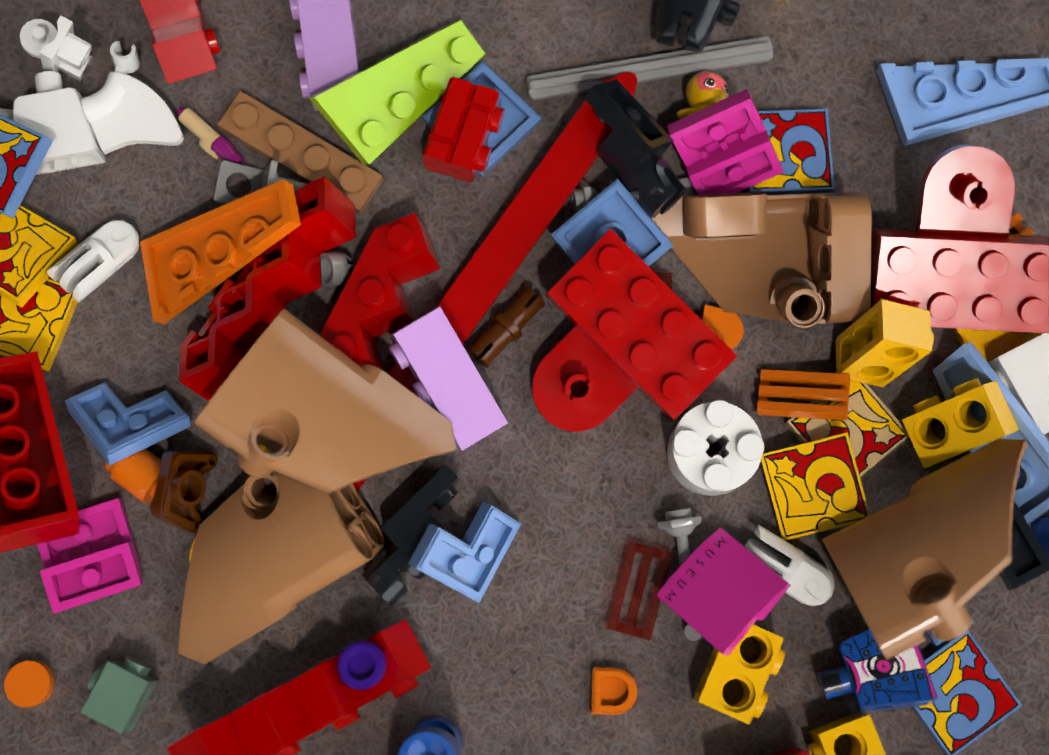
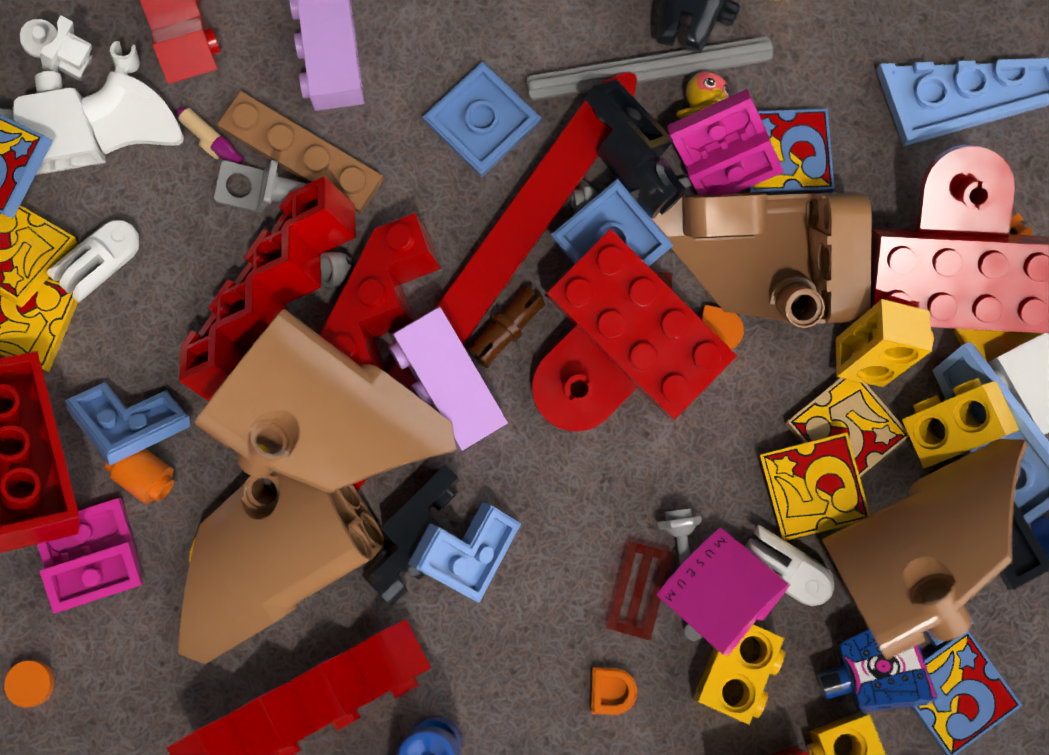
sand green brick [80,656,159,734] -> none
orange wing [140,179,301,324] -> none
reddish brown piece [150,450,218,533] -> none
lime wing [309,20,486,165] -> none
dark purple tile [338,641,387,690] -> none
red brick [422,77,505,183] -> none
white brick [667,400,764,496] -> none
orange tile [757,369,850,421] -> none

